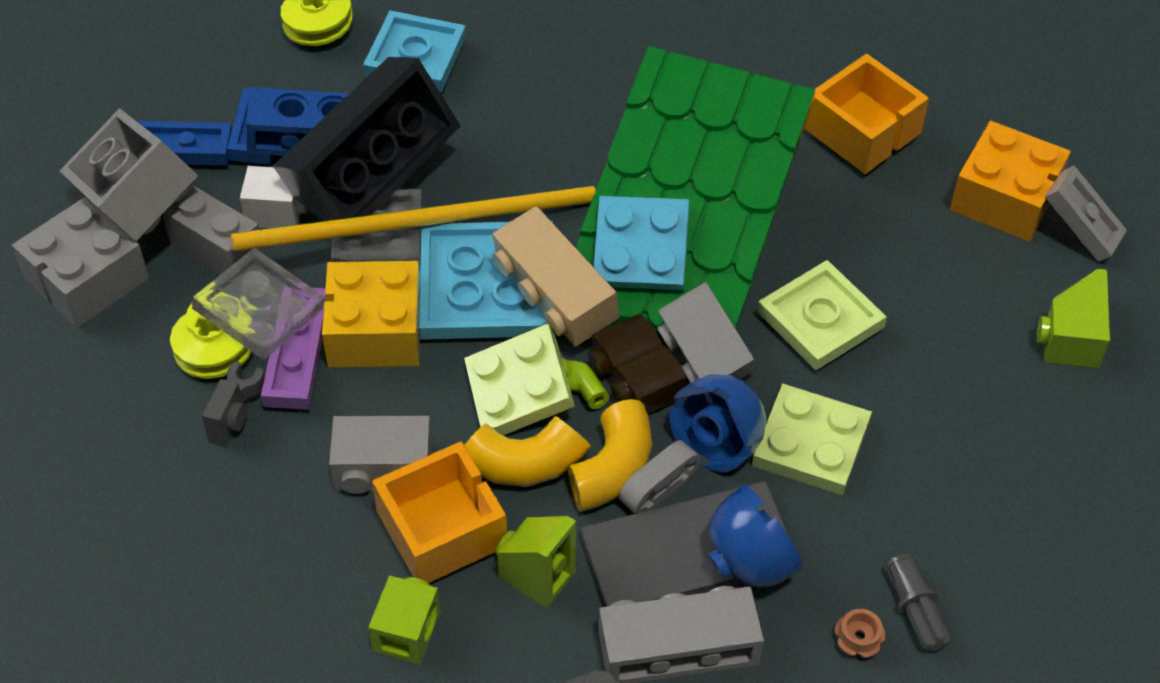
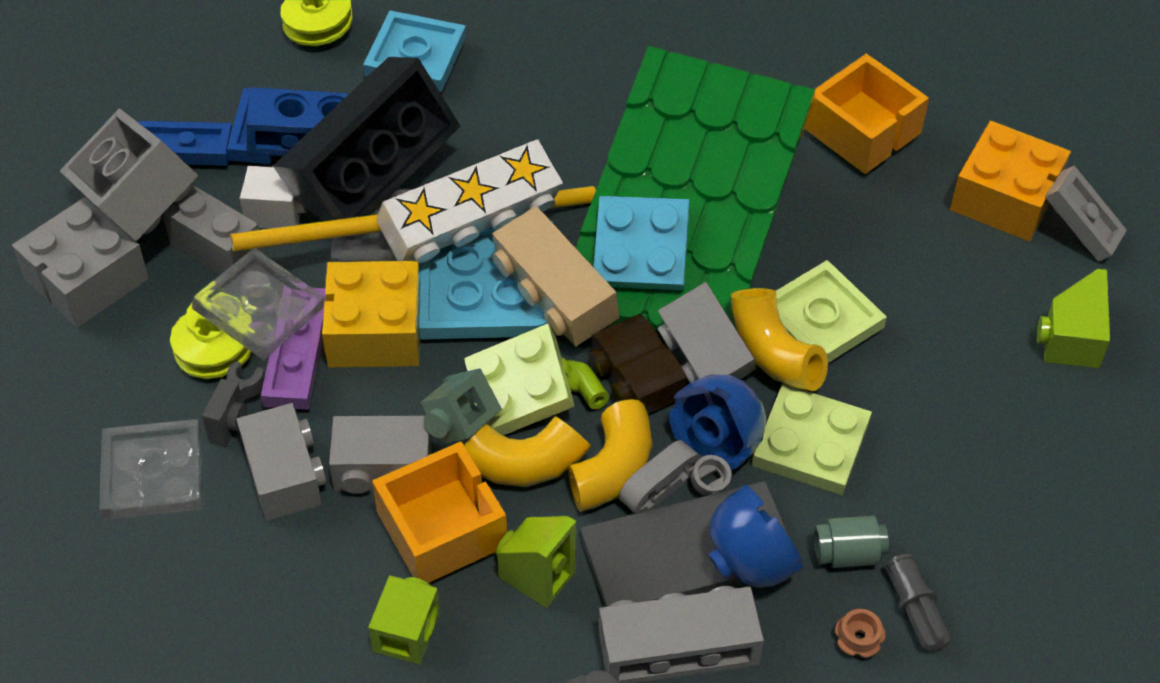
none -> clear plate [99,419,202,520]
none -> light grey brick [236,403,327,521]
none -> white brick [376,139,563,263]
none -> sand green brick [420,368,502,444]
none -> light grey hinge [691,455,732,496]
none -> yellow cylinder [731,288,828,391]
none -> sand green brick [813,515,889,568]

